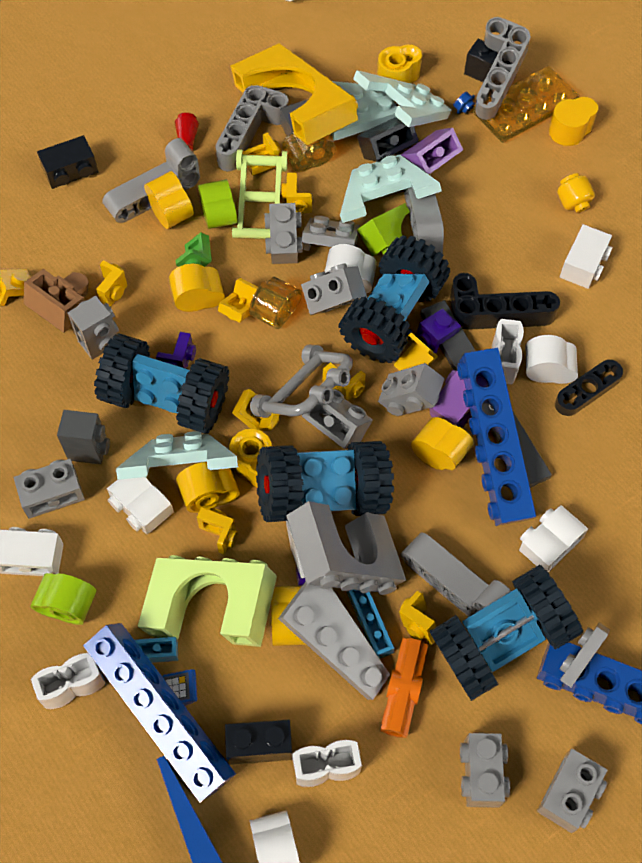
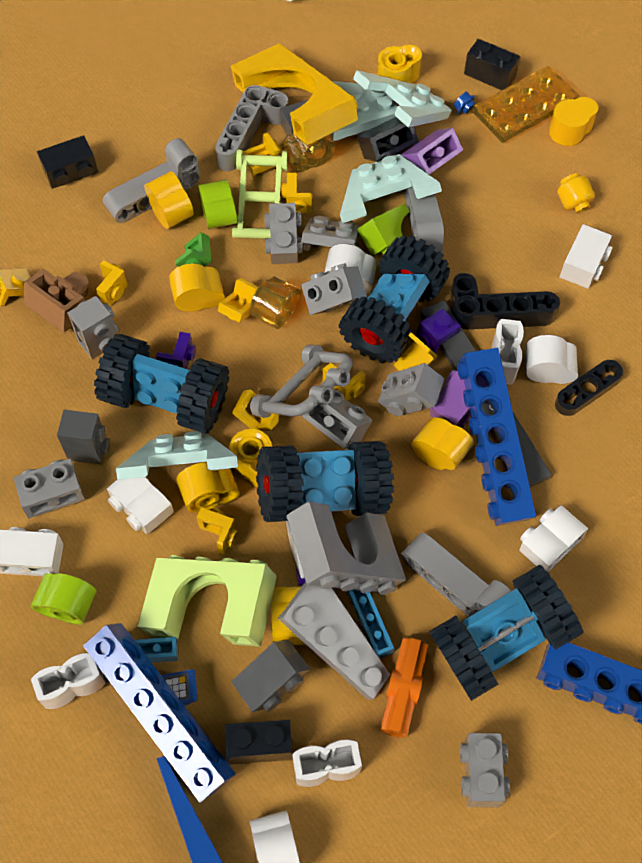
red cone [175,112,199,150] -> none
yellow bracket [399,591,436,645] -> none
light grey beam [475,17,530,120] -> none
light grey brick [536,749,608,833] -> none
light grey wing [559,622,610,688] -> none
none -> dark grey brick [231,639,310,713]

